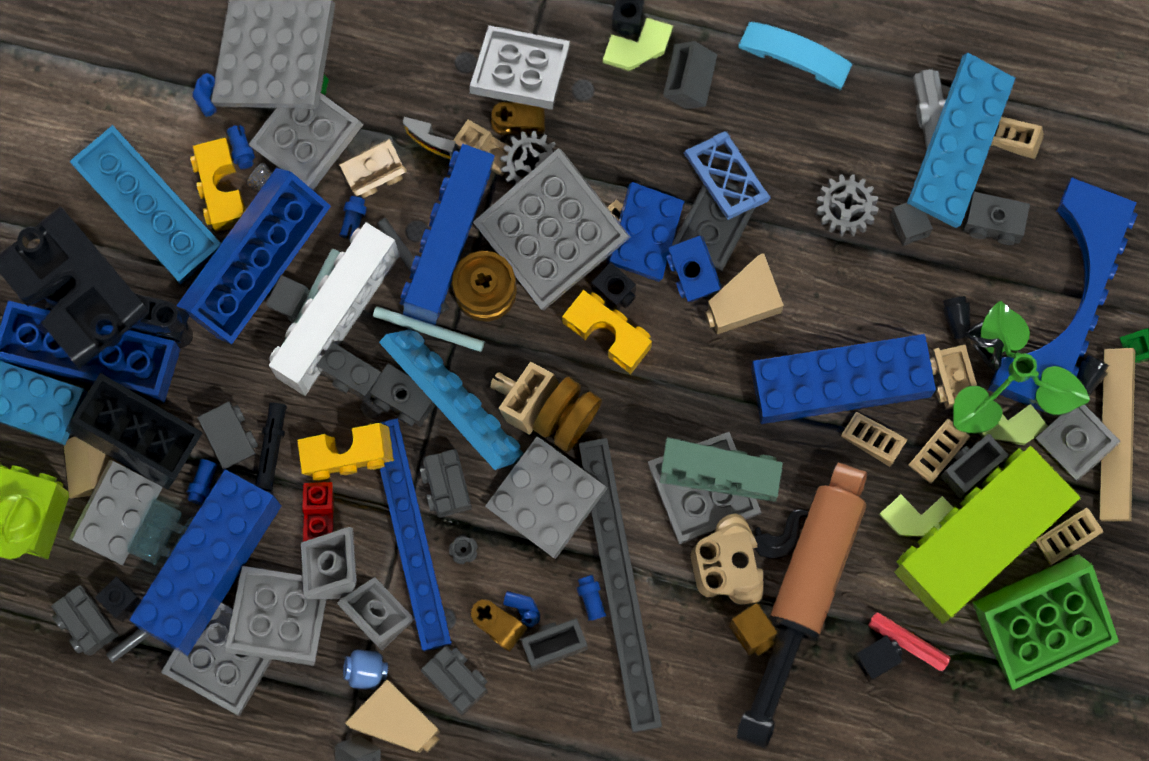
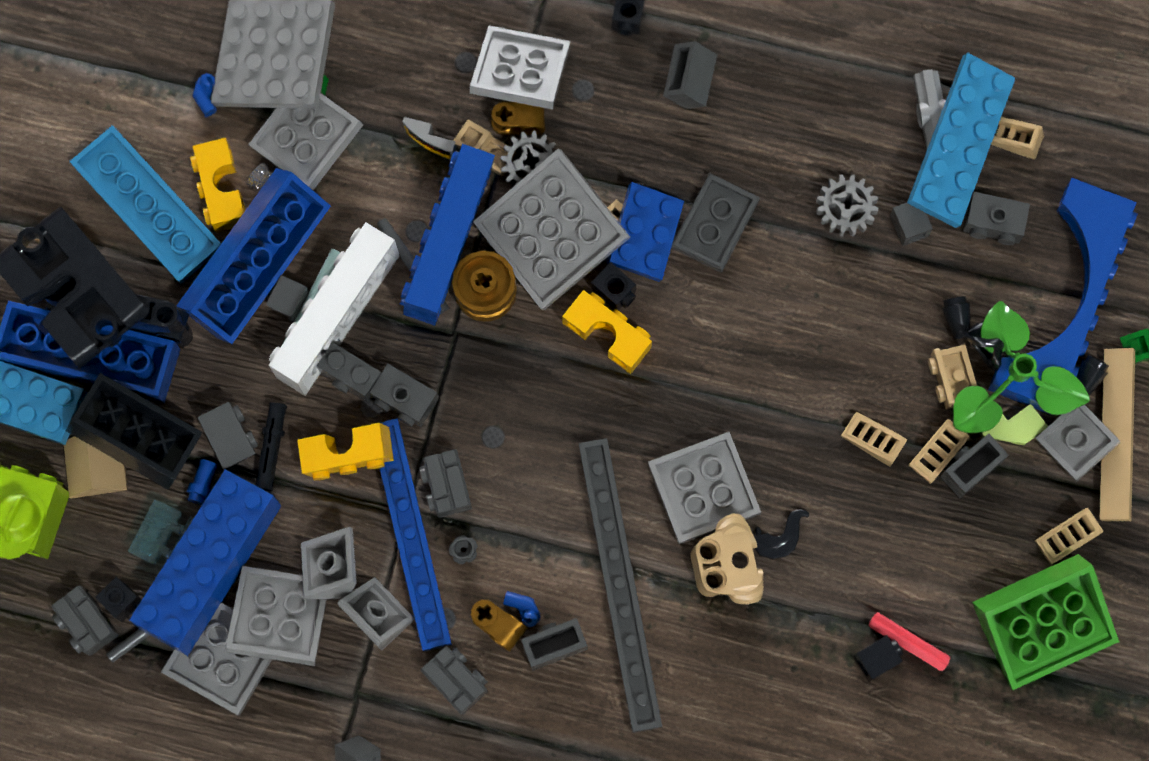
light grey plate [69,460,162,565] -> none
blue animal [226,125,255,169] -> none
red slope [302,482,334,542] -> none
tan bracket [339,139,407,198] -> none
blue animal [339,196,367,240] -> none
medium blue head [343,649,388,690] -> none
tan slope [345,680,440,753] -> none
light aqua bar [373,306,485,352] -> none
dark azure plate [379,329,524,470] -> none
light grey plate [485,436,608,559] -> none
tan brick [490,362,559,435] -> none
pearl gold wheel [533,377,602,453] -> none
blue animal [576,575,607,621] -> none
yellowish green tile [603,18,673,71] -> none
sand green wedge [660,437,783,502] -> none
blue brick [666,235,722,302] -> none
medium blue window [684,131,771,220] -> none
tan slope [704,253,784,334] -> none
pearl gold brick [729,603,777,656] -> none
nougat piece [737,463,867,749] -> none
medium azure slope [738,22,852,90] -> none
blue brick [751,334,936,424] -> none
yellowish green tile [879,494,953,537] -> none
lime brick [894,446,1081,624] -> none

